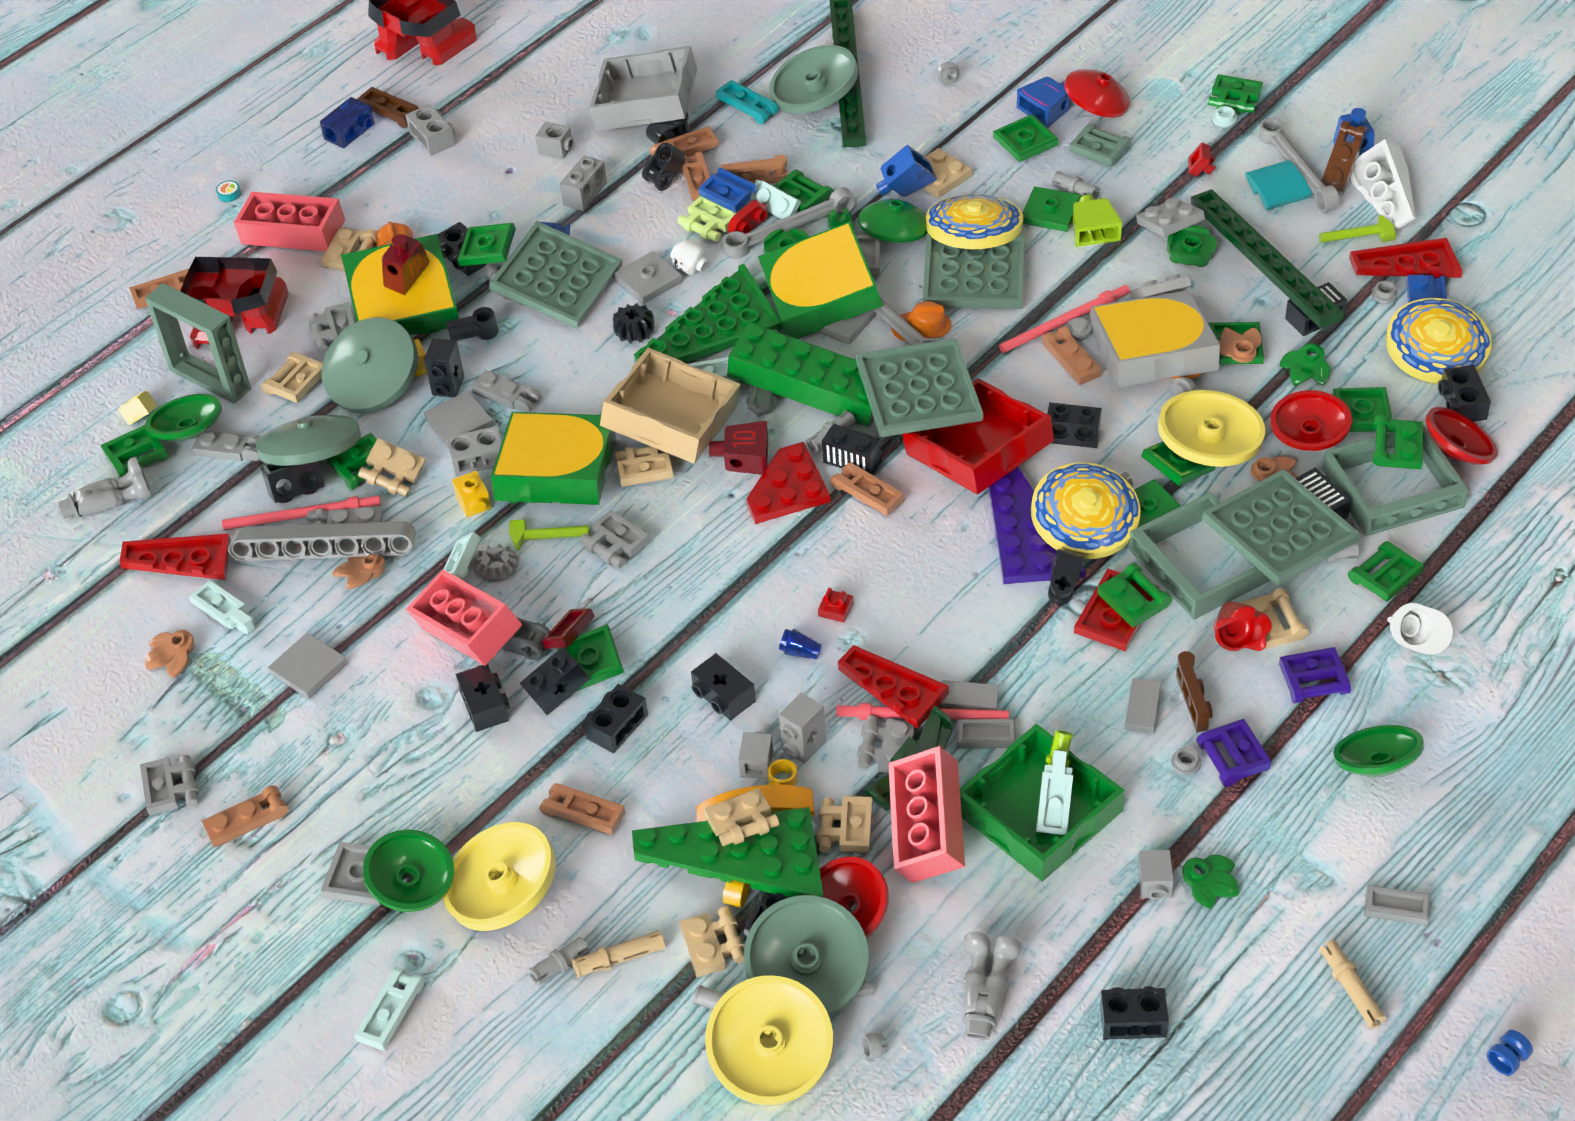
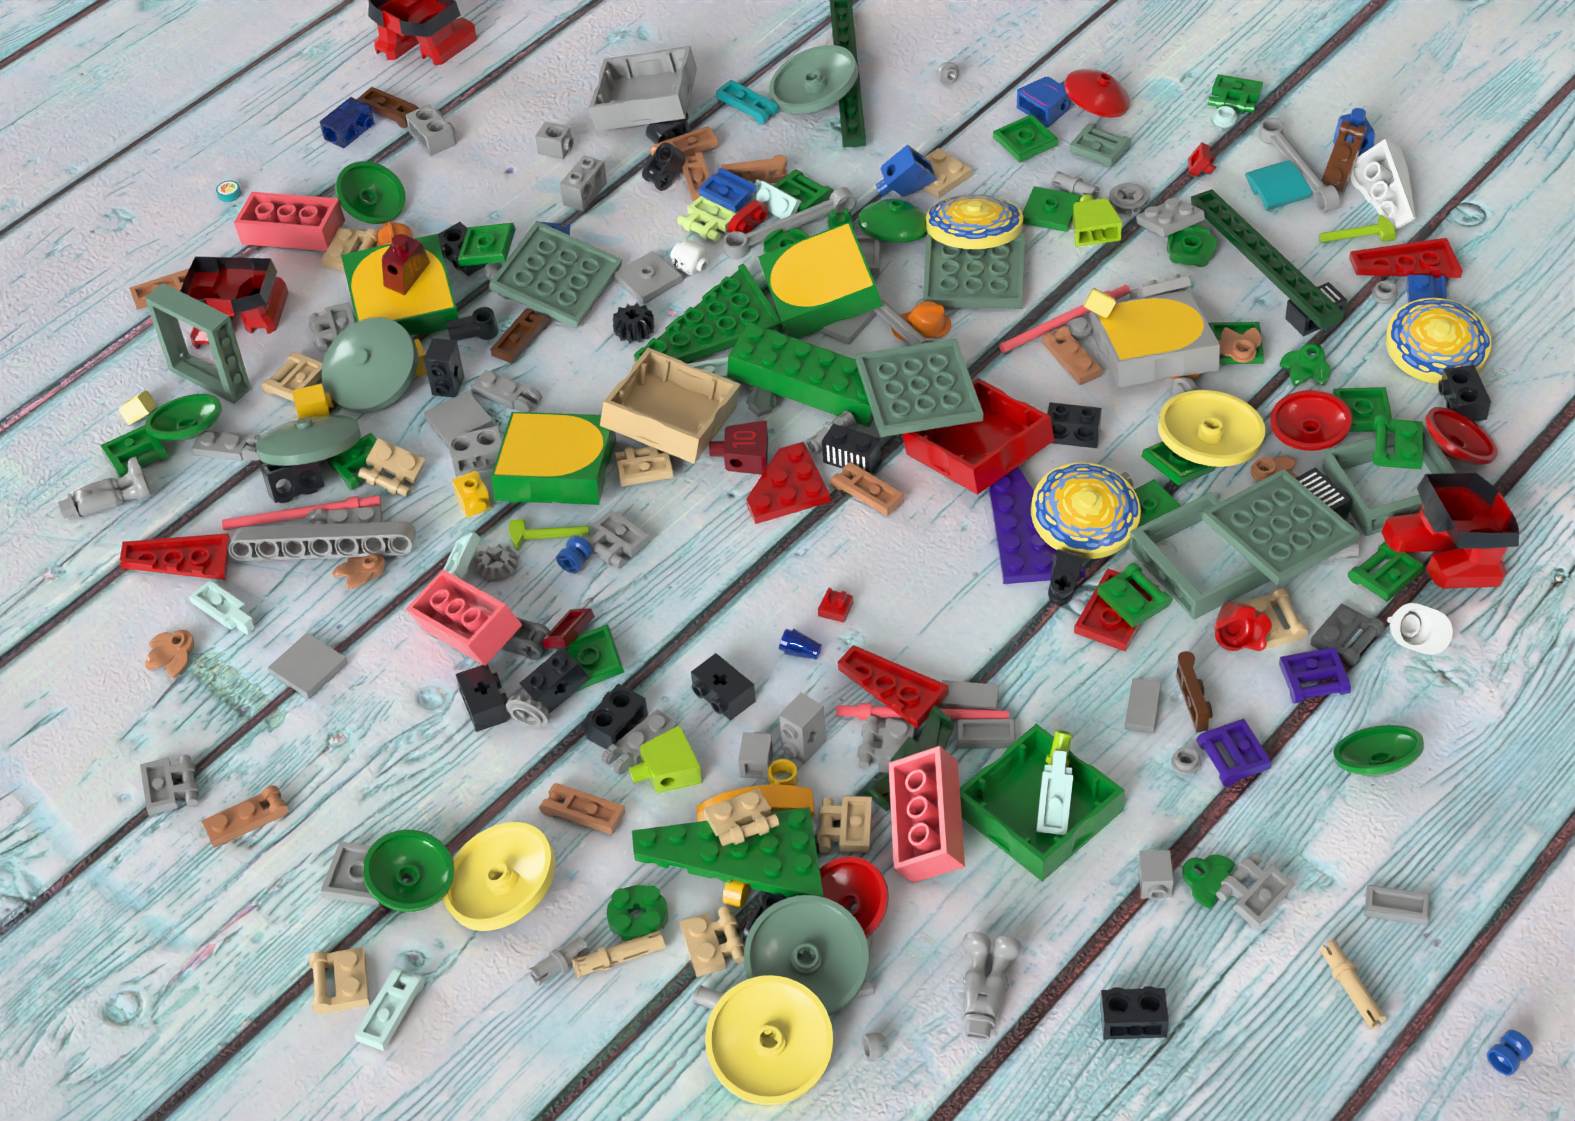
none -> yellow brick [292,383,333,419]
none -> tan plate [309,947,370,1014]
none -> green dish [335,161,406,224]
none -> reddish brown plate [490,308,550,364]
none -> light grey gear [506,695,551,727]
none -> blue wheel [556,536,593,573]
none -> light grey hinge [601,709,678,775]
none -> green plate [606,885,668,941]
none -> lime torso [628,725,702,793]
none -> light yellow slope [1083,288,1116,318]
none -> light grey gear [1109,183,1148,213]
none -> light grey plate [1216,853,1295,929]
none -> dark grey plate [1310,603,1385,666]
none -> red piece [1381,473,1519,589]

